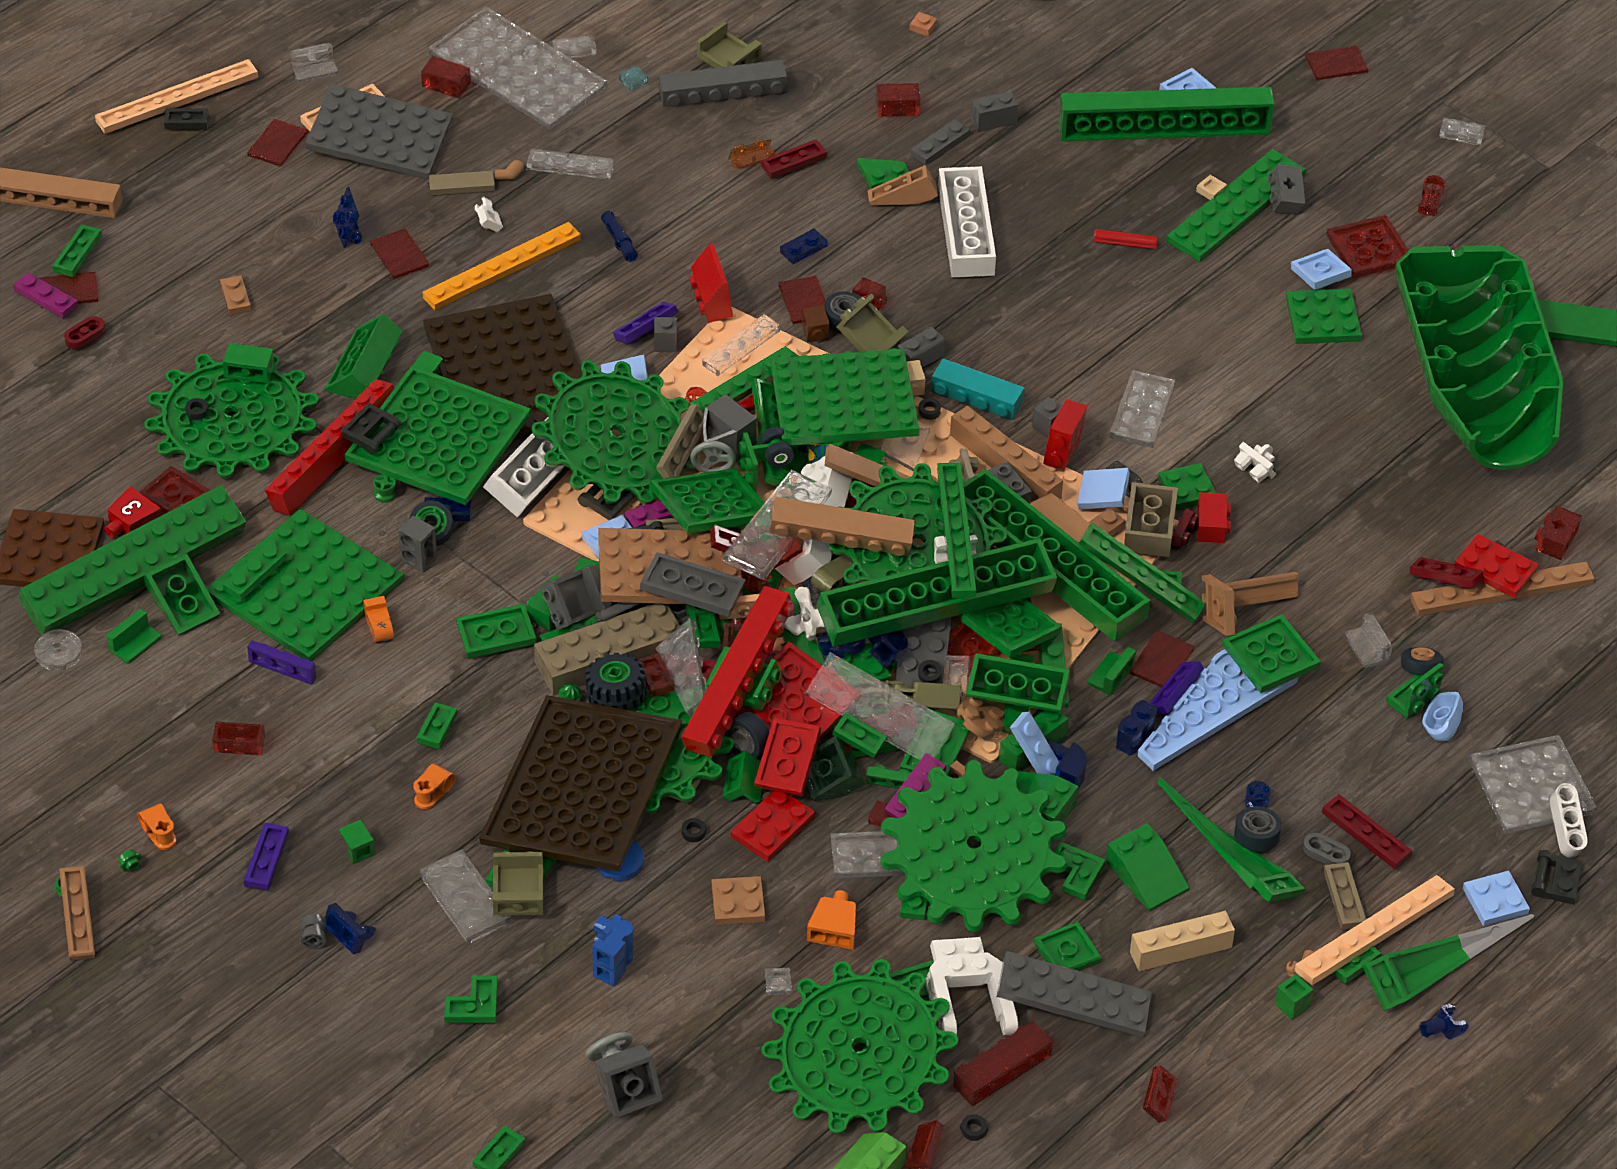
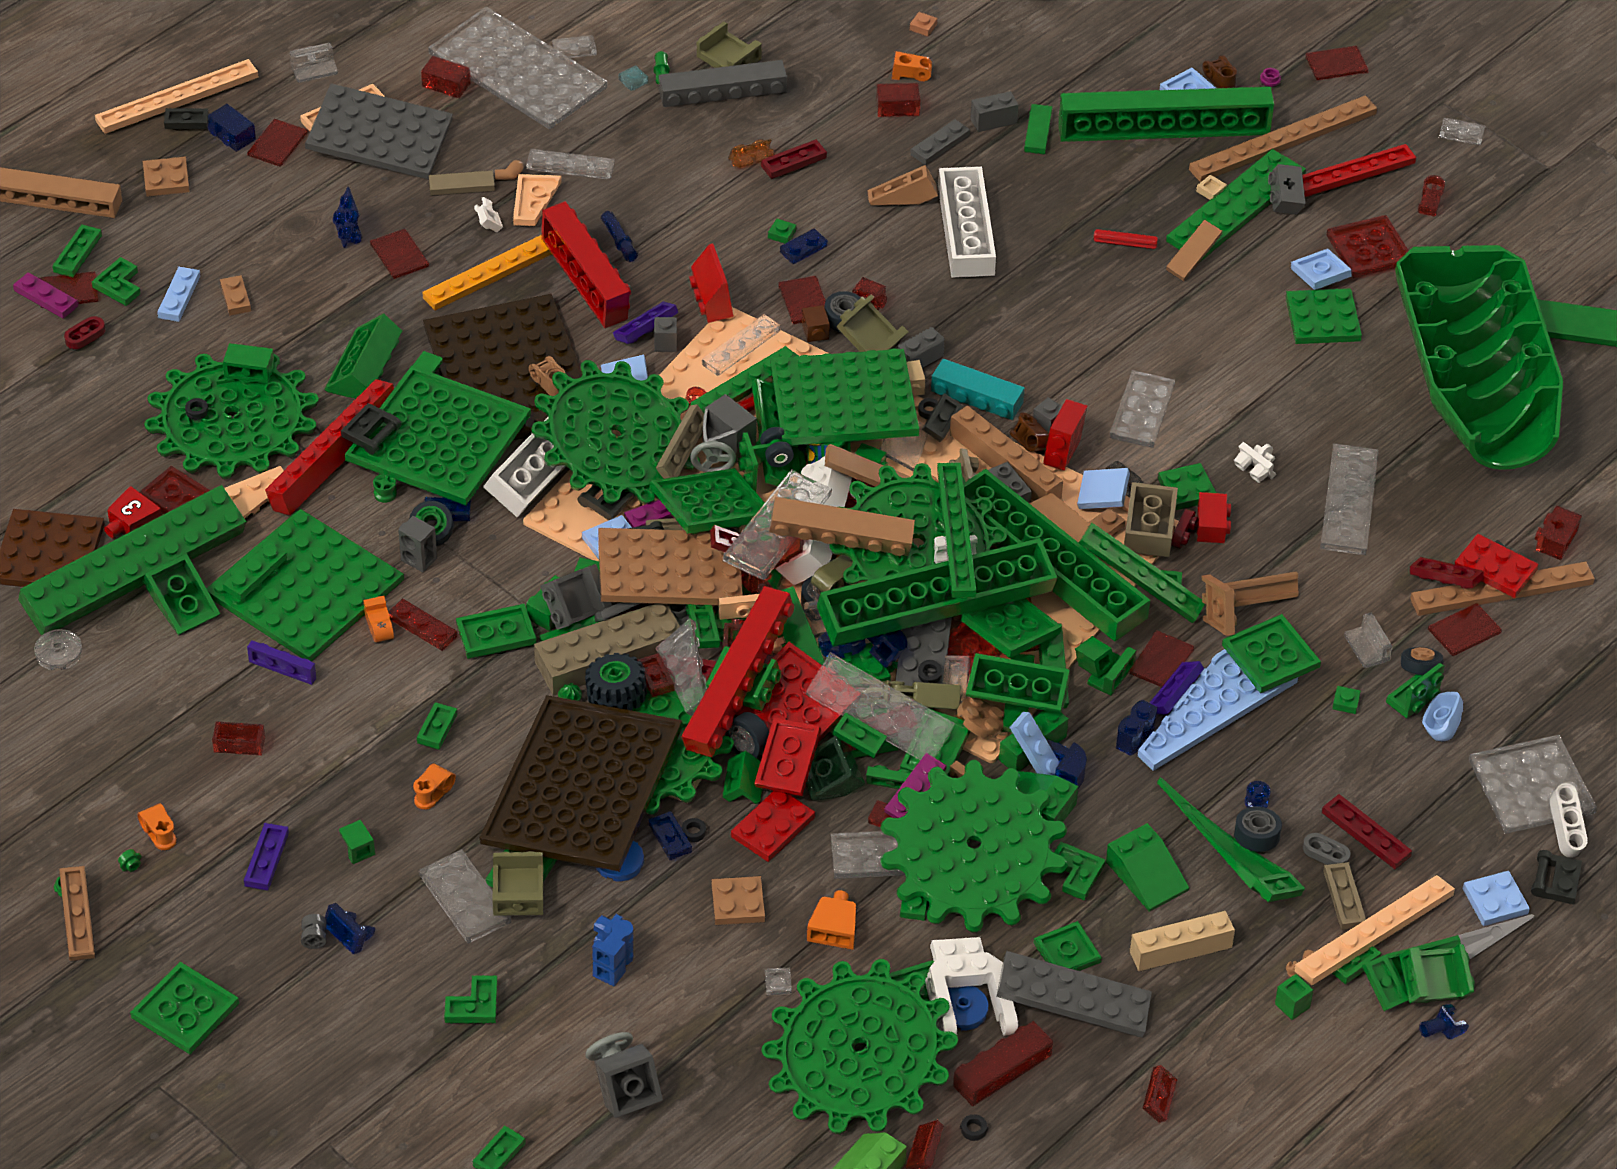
green panel [106,608,162,664] -> none
dark grey plate [640,552,746,617] -> none
white animal [784,587,825,641] -> none
green wing [857,158,910,189] -> none
none -> green plate [92,257,140,306]
none -> green plate [130,962,239,1055]
none -> medium nougat plate [143,157,189,197]
none -> light blue plate [158,267,200,322]
none -> clear blue brick [207,104,256,152]
none -> light nougat wing [224,466,284,519]
none -> clear red plate [388,598,457,651]
none -> light nougat wing [513,174,561,226]
none -> medium nougat piece [529,356,566,396]
none -> red brick [541,201,631,329]
none -> clear blue plate [649,811,692,860]
none -> green axle [653,51,670,84]
none -> green plate [768,219,796,245]
none -> orange leg [891,51,932,81]
none -> pearl dark grey plate [922,393,962,442]
none -> blue plate [948,986,988,1030]
none -> reddish brown piece [1009,412,1049,452]
none -> green tile [1024,104,1052,154]
none -> green brick [1075,636,1115,678]
none -> medium nougat tile [1166,220,1222,281]
none -> medium nougat plate [1189,96,1377,183]
none -> reddish brown piece [1203,55,1237,88]
none -> magenta plate [1260,68,1281,87]
none -> red plate [1302,144,1416,197]
none -> clear plate [1320,443,1378,555]
none -> green plate [1332,686,1361,714]
none -> green panel [1399,944,1475,1004]
none -> clear red piece [1428,603,1502,656]

